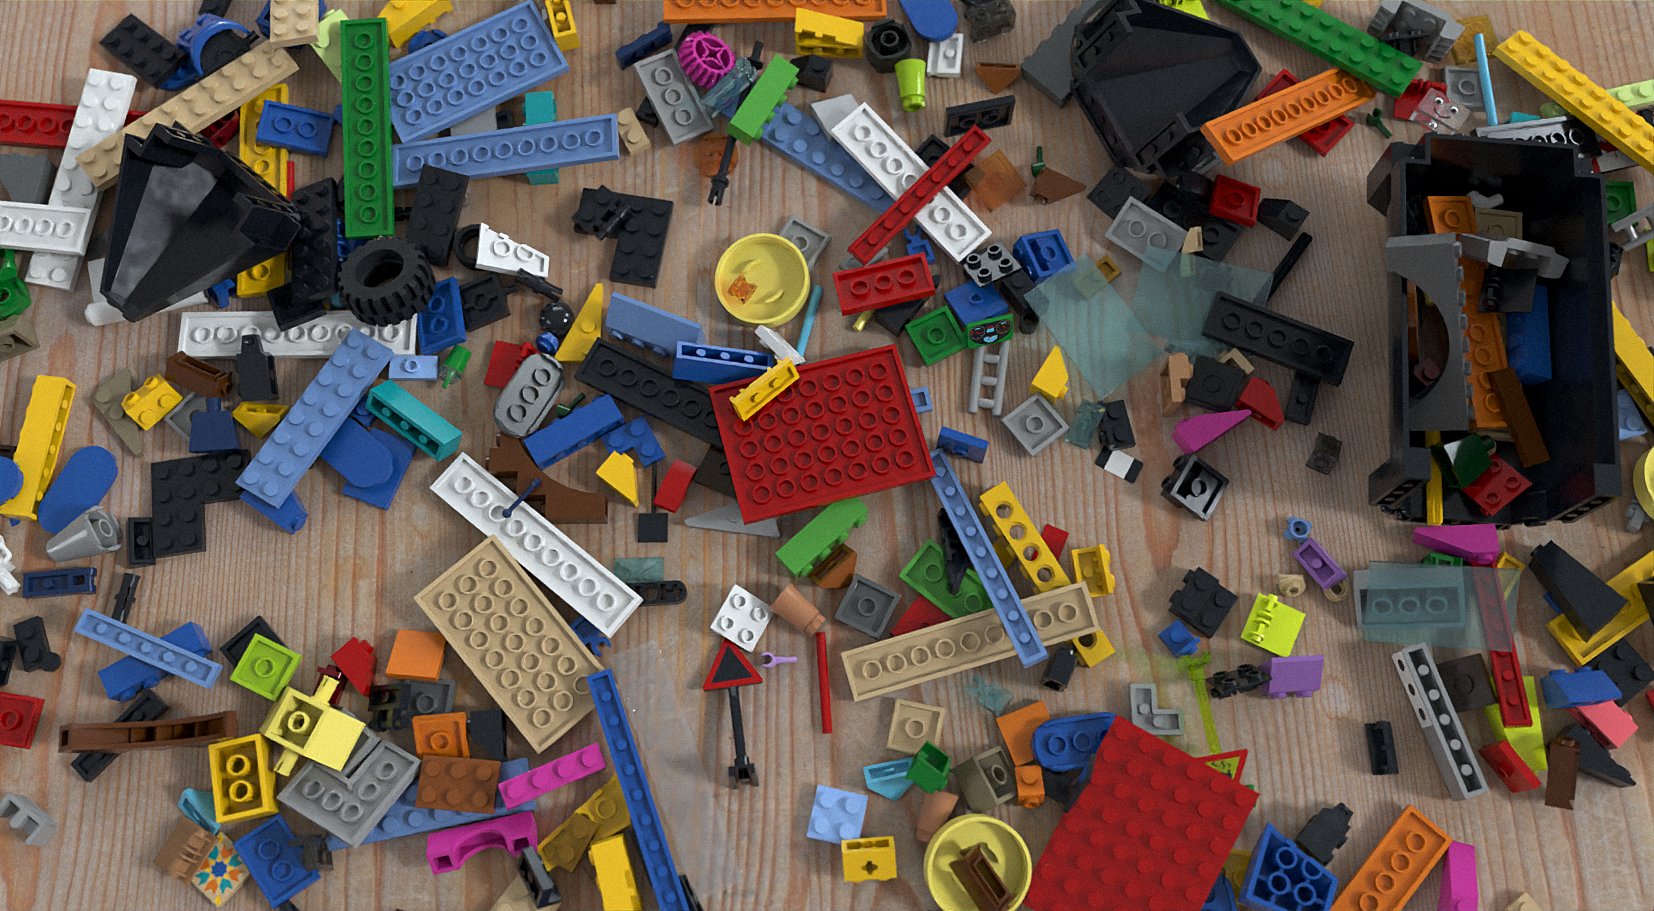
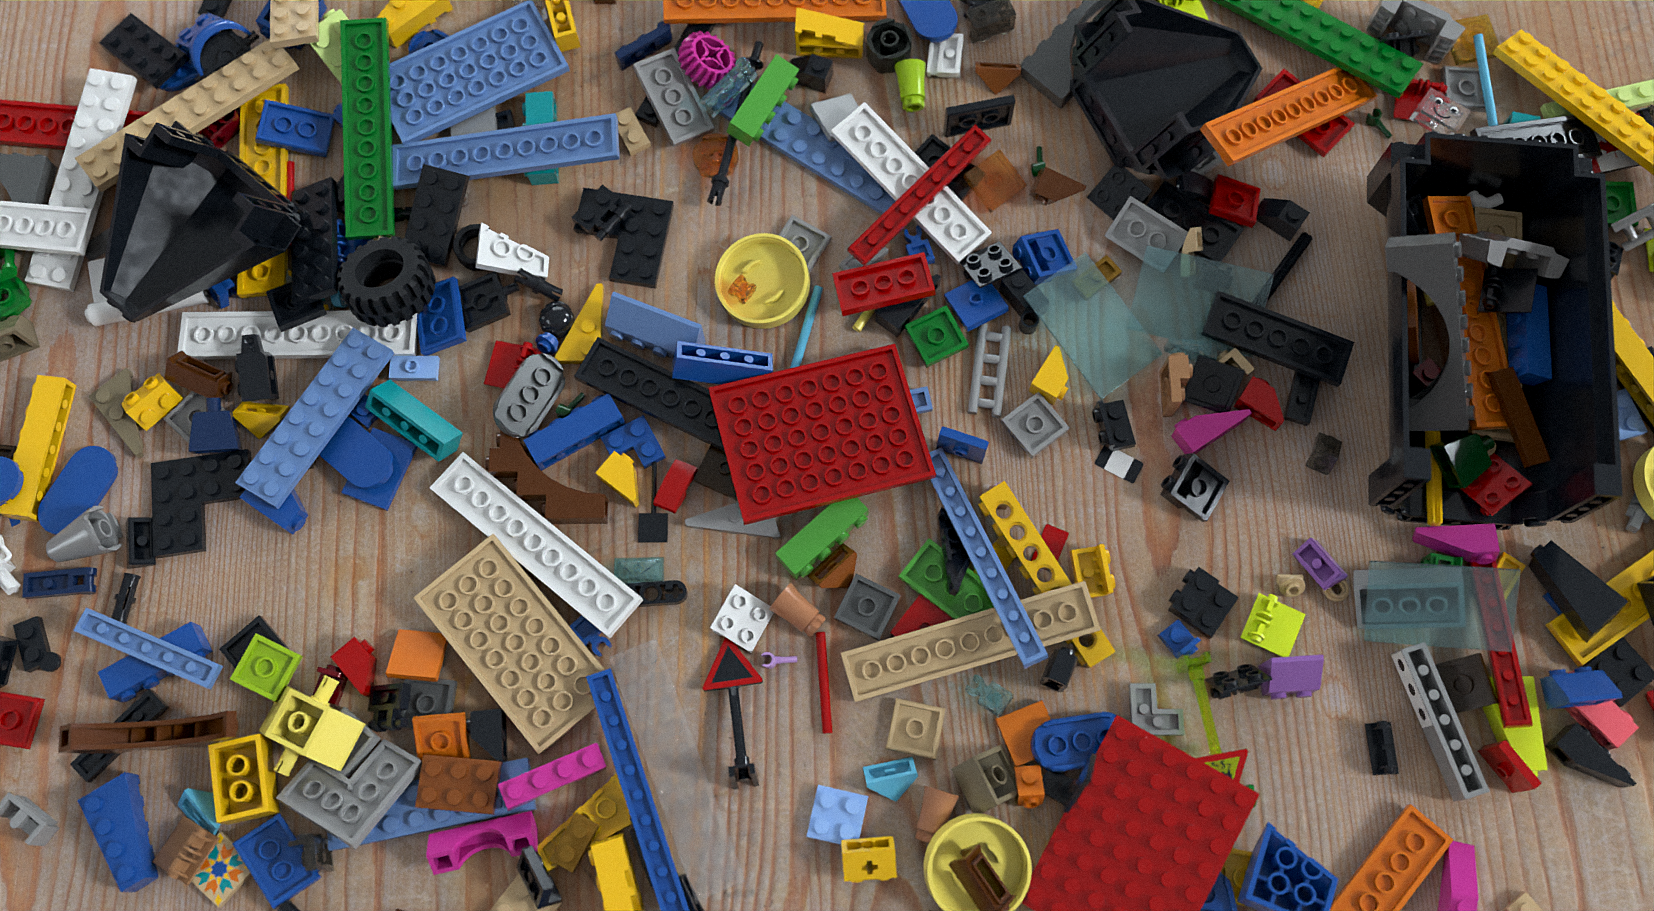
green piece [439,345,472,389] -> none
dark blue hinge [502,478,542,518] -> none
yellow plate [729,357,799,421] -> none
white plate [755,325,806,366] -> none
green window [905,740,952,794] -> none
slope [963,314,1013,349] -> none
clear light blue slope [1065,398,1106,450] -> none
medium blue plate [1284,516,1311,544] -> none
black hinge [1292,802,1353,867] -> none
reddish brown window [1545,736,1580,811] -> none
none -> blue wedge [77,772,159,892]

